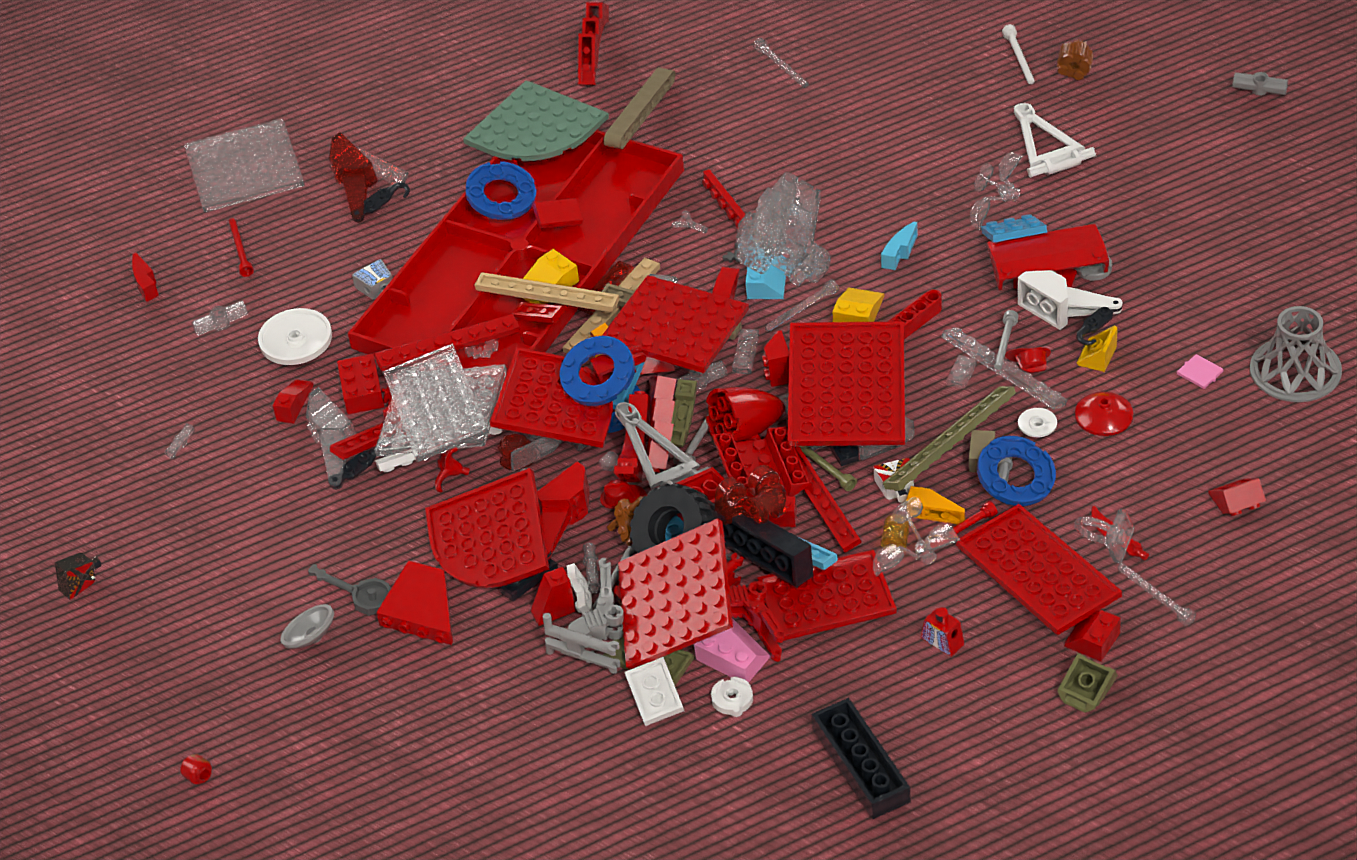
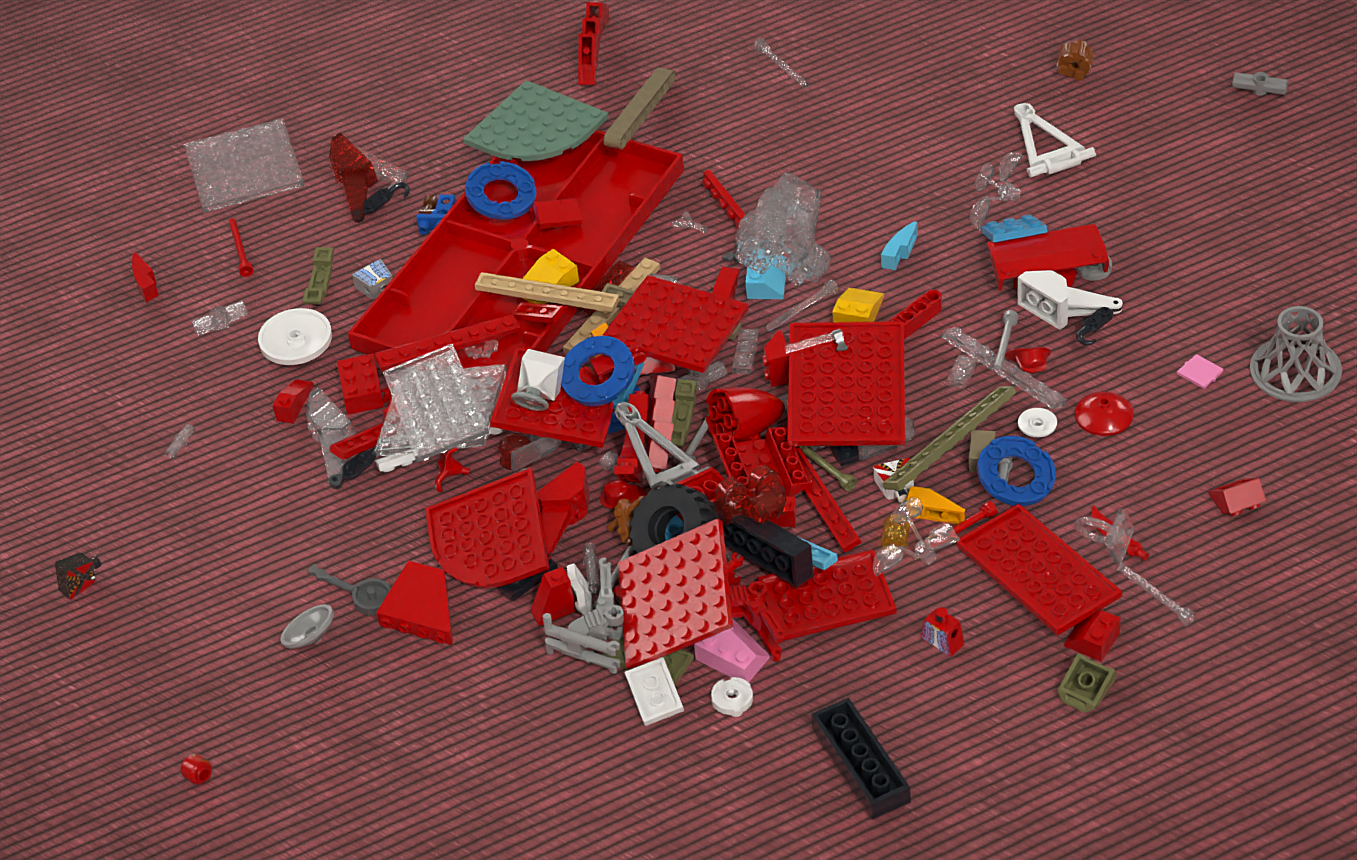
white piece [1002,25,1034,84] -> none
yellow slope [1077,325,1117,372] -> none
none -> olive slope [302,247,334,304]
none -> blue hips [416,195,456,235]
none -> white piece [511,349,565,411]
none -> clear piece [784,329,848,353]

